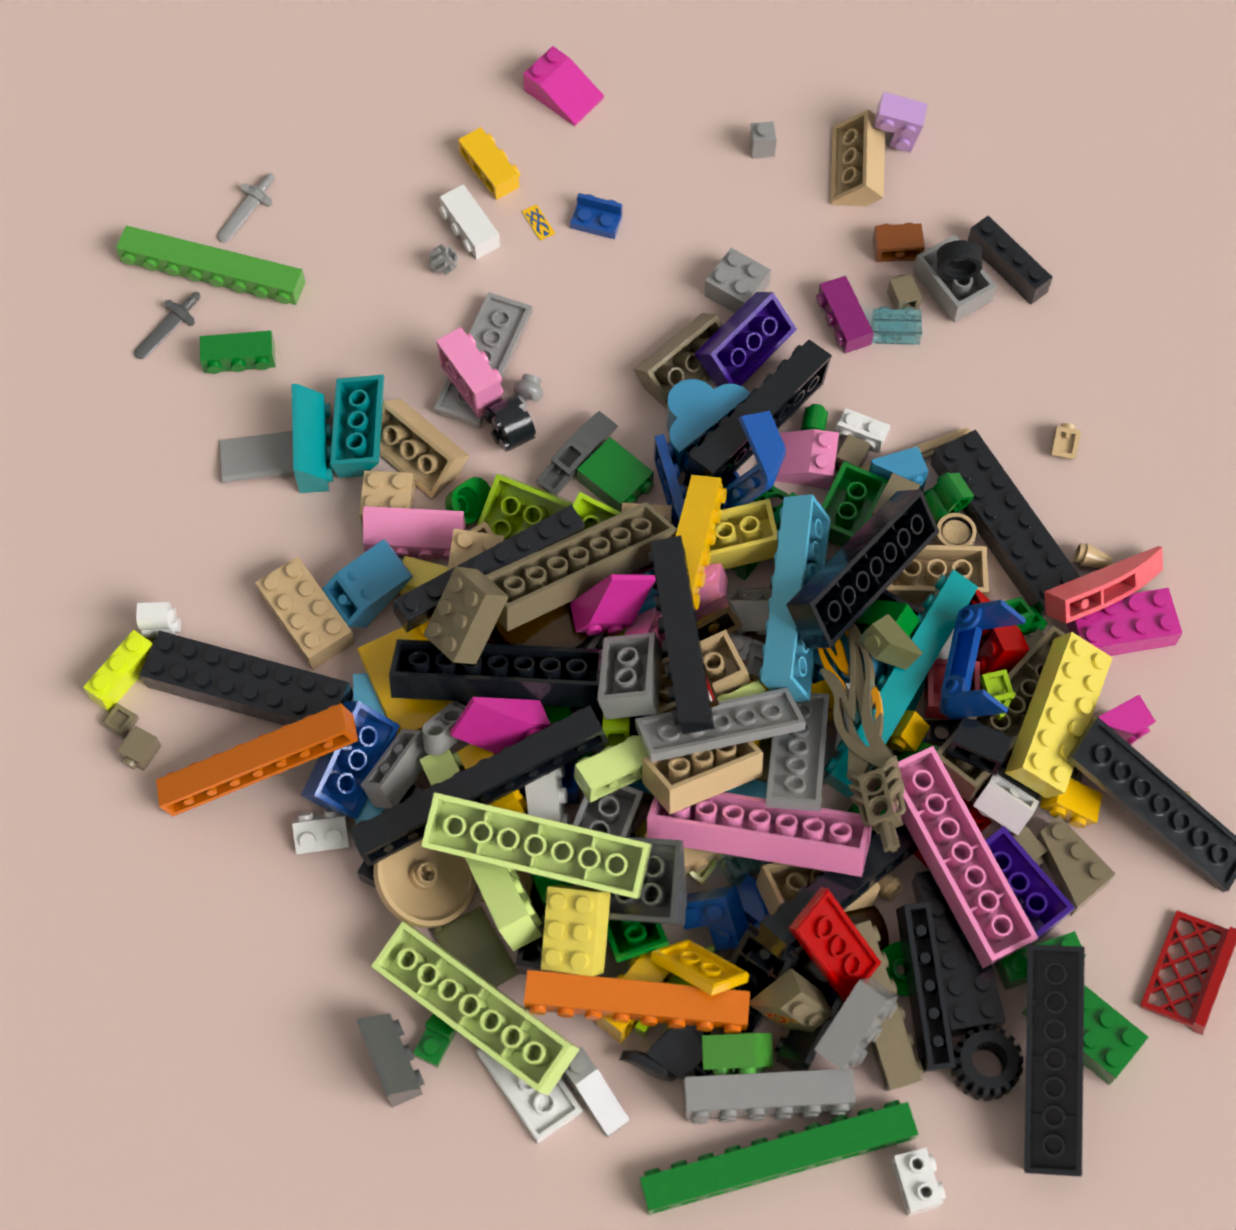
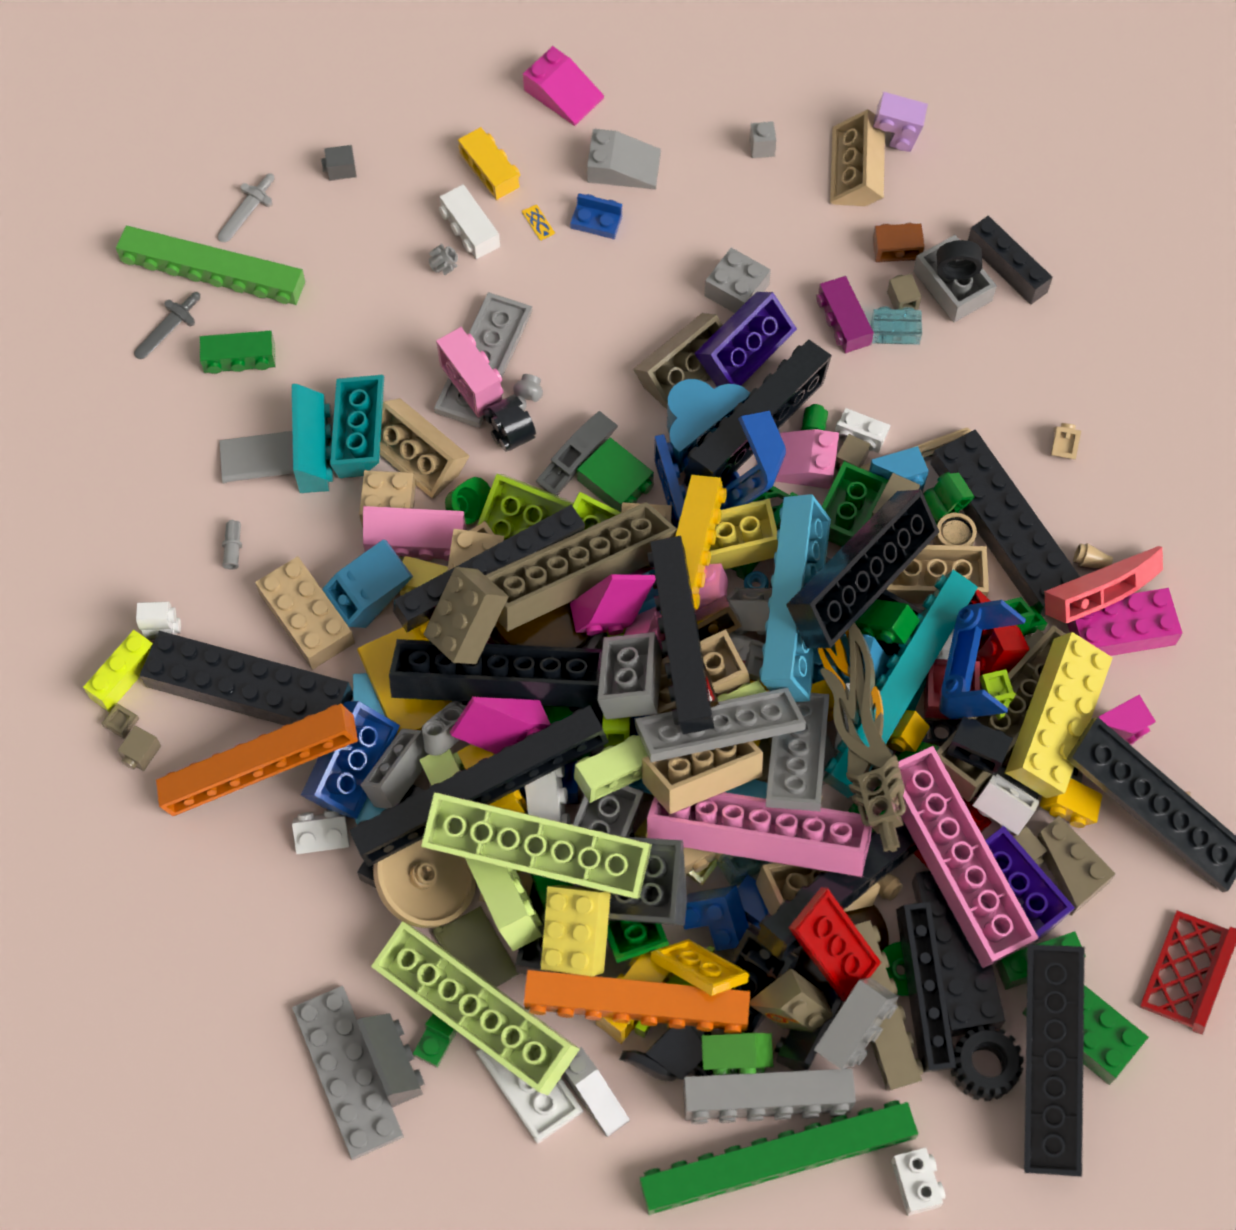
olive slope [858,614,923,670] -> none
none -> light grey axle [222,520,242,570]
none -> light grey plate [292,986,404,1160]
none -> dark grey brick [321,145,357,181]
none -> light grey slope [587,129,661,189]
none -> dark azure plate [744,571,769,588]

